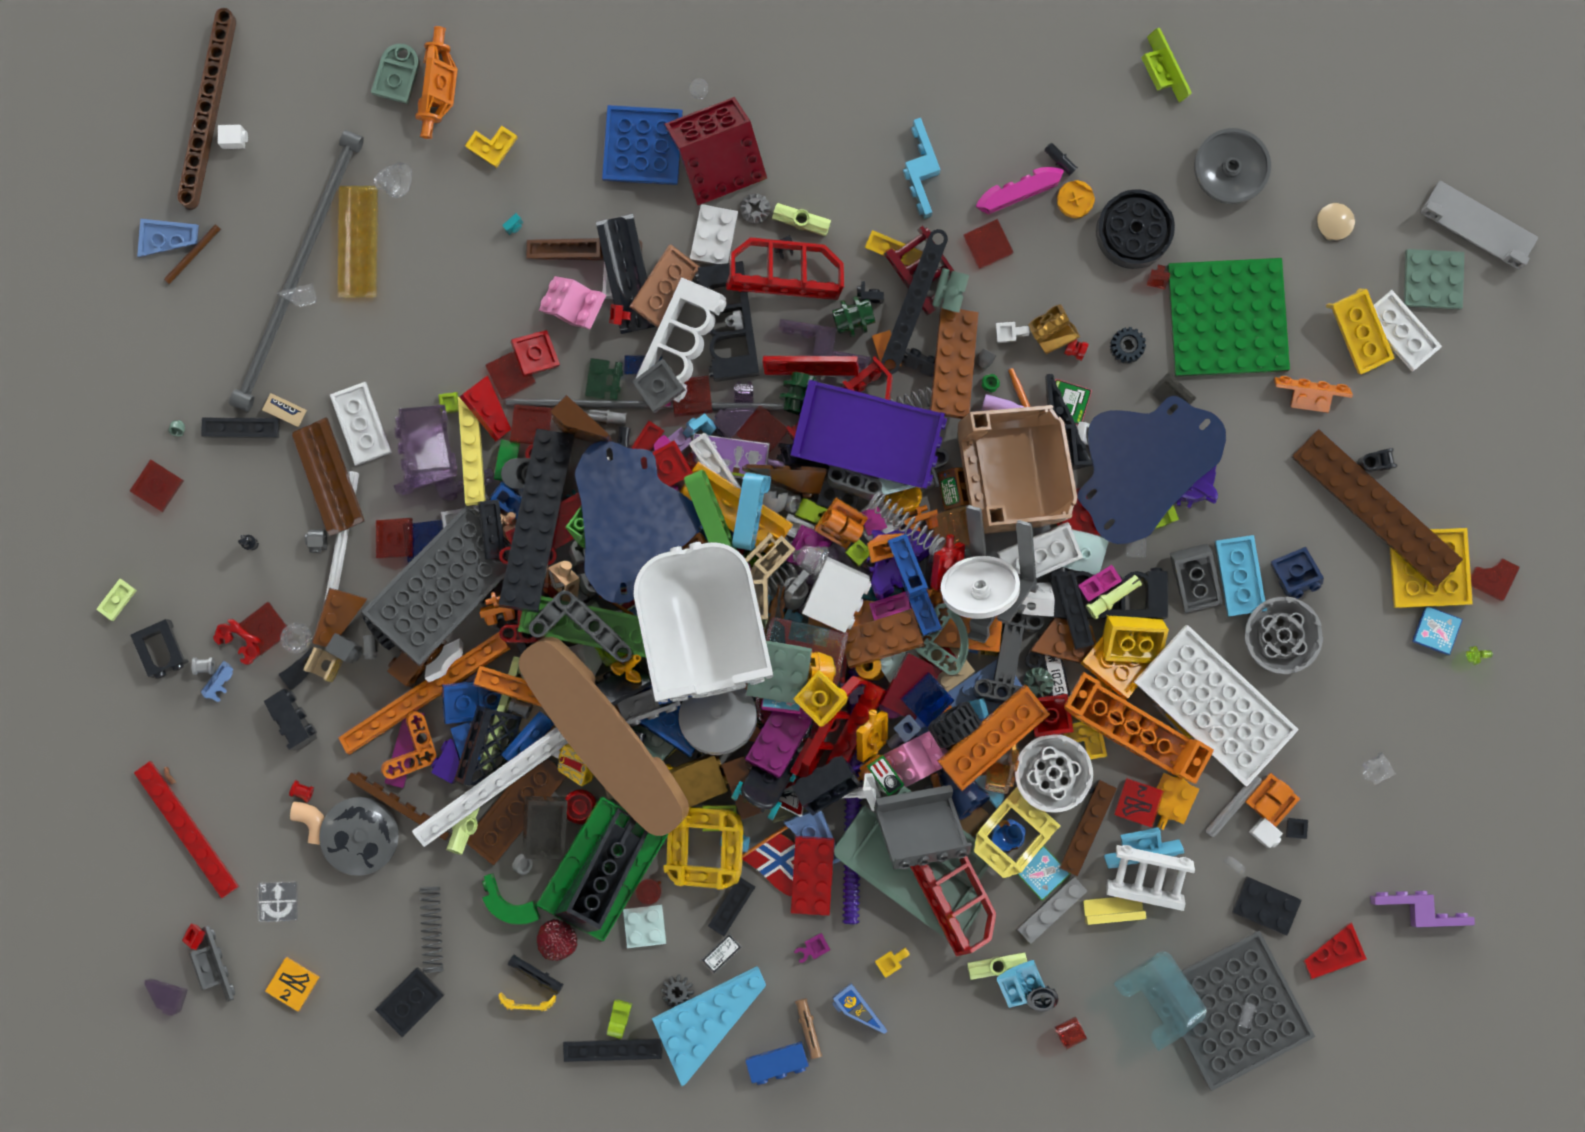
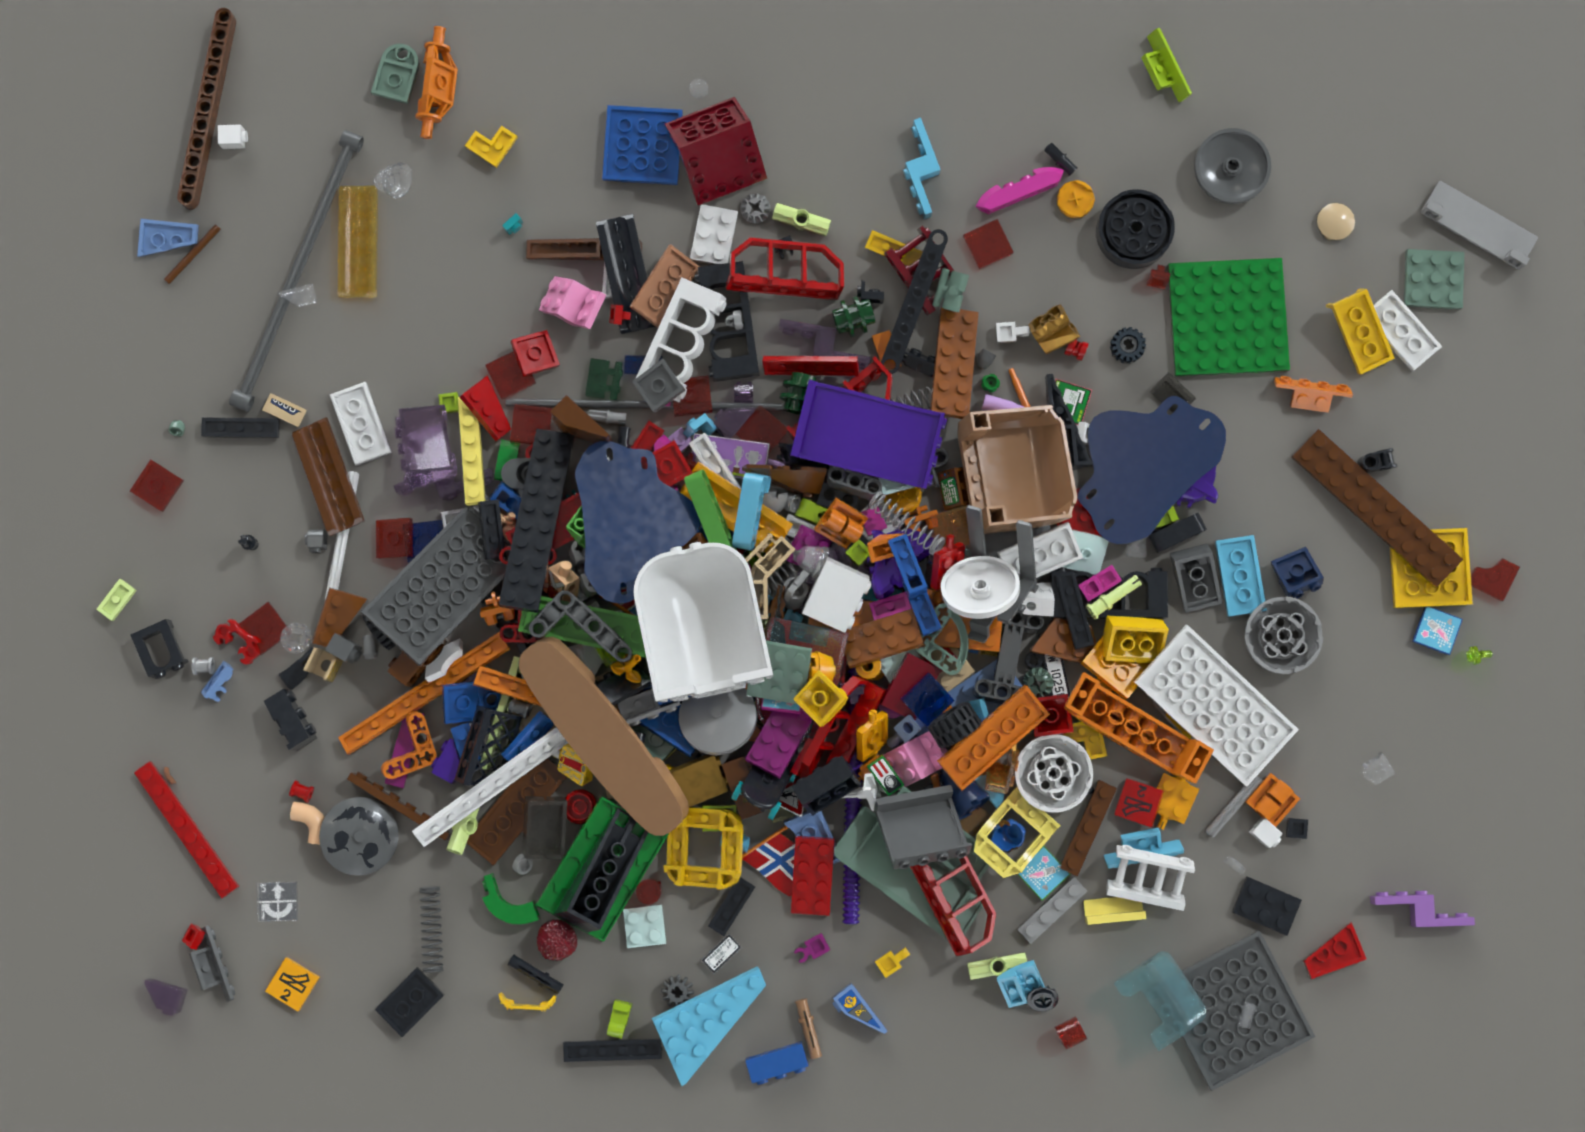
none -> black beam [1149,512,1207,553]

